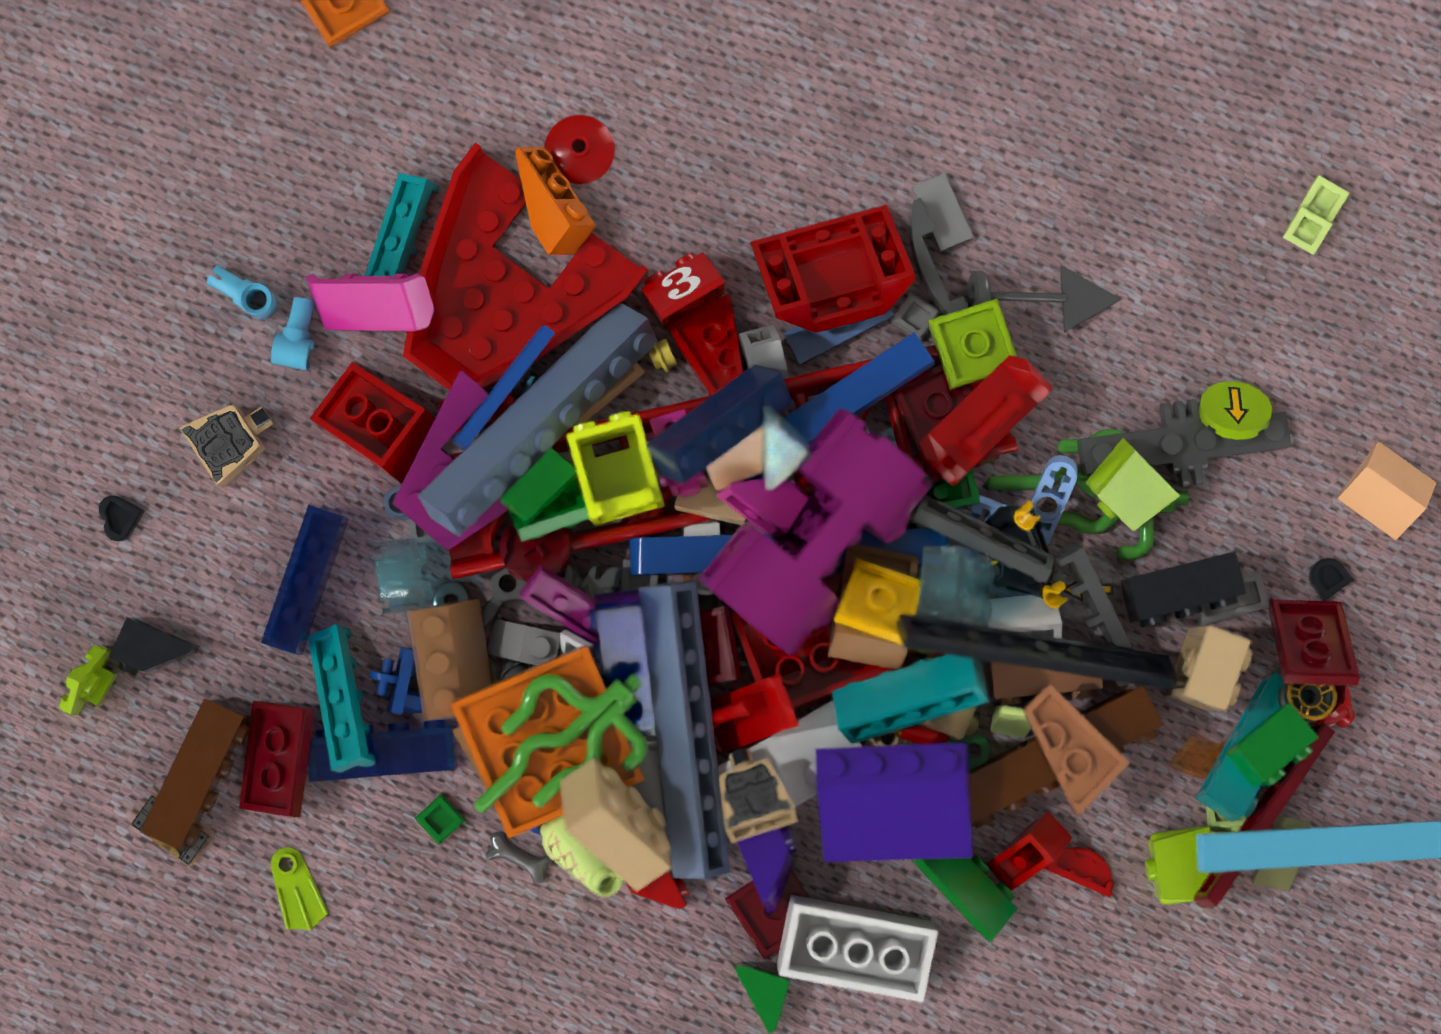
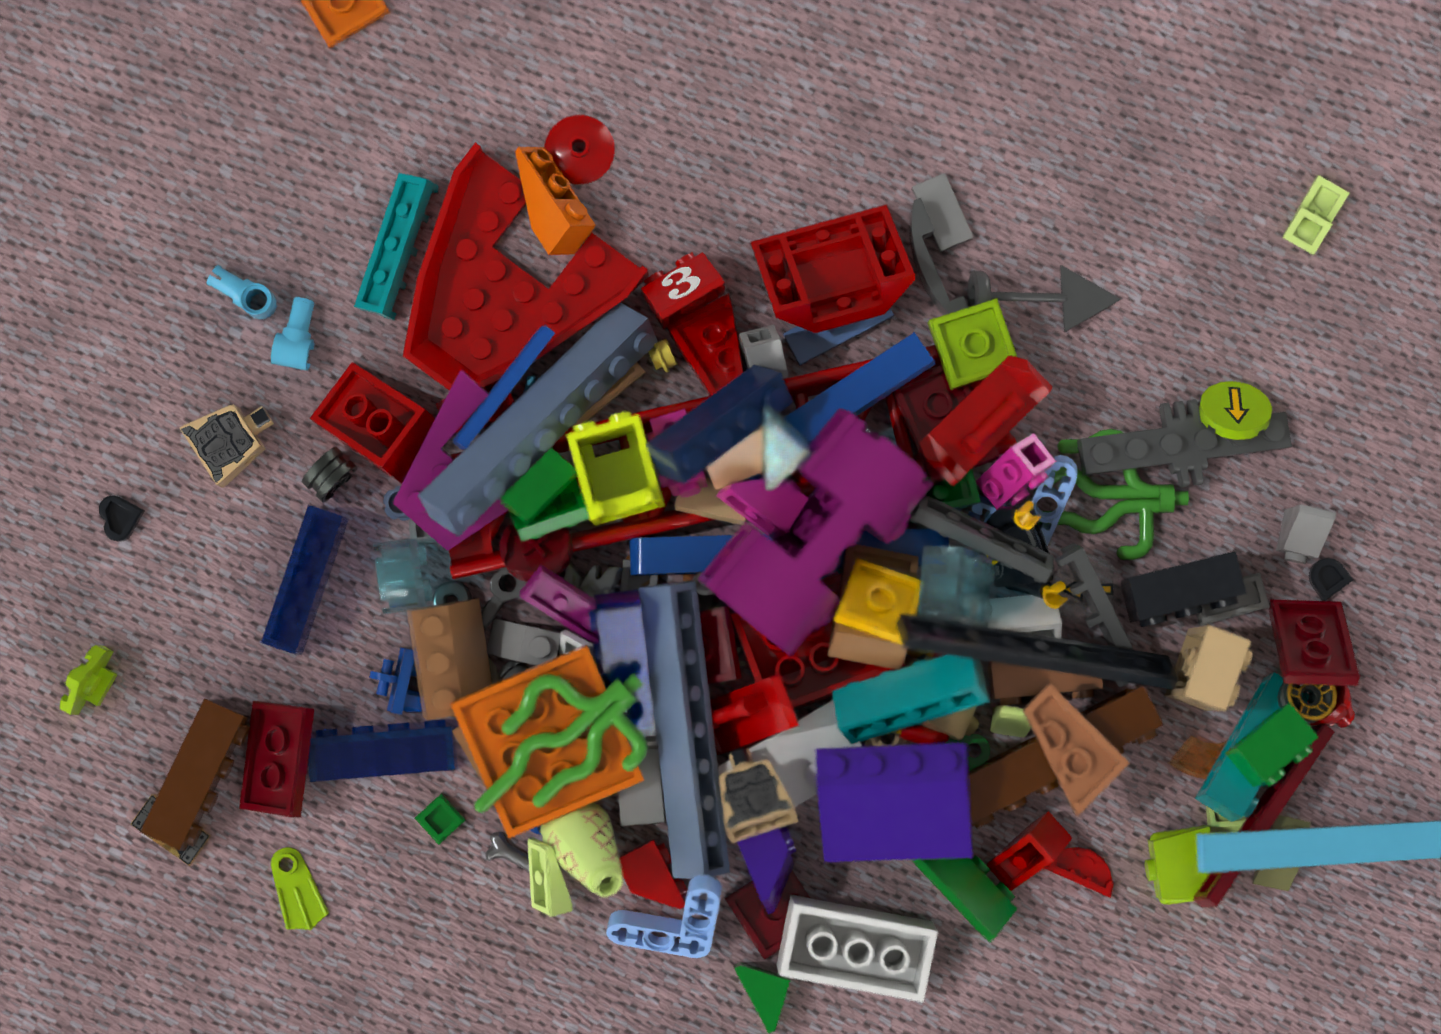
black slope [109,617,200,676] -> none
dark pink piece [305,274,435,331] -> none
teal hinge [308,624,376,773] -> none
tan brick [560,757,671,891] -> none
white tile [683,521,720,536] -> none
light grey tile [891,292,940,341] -> none
lime torso [1085,438,1180,532] -> none
light nougat slope [1337,441,1437,540] -> none
none -> pearl dark grey wheel [301,446,358,503]
none -> yellowish green slope [528,837,573,917]
none -> light blue beam [606,875,722,958]
none -> dark pink brick [976,433,1056,510]
none -> light grey slope [1276,504,1336,564]

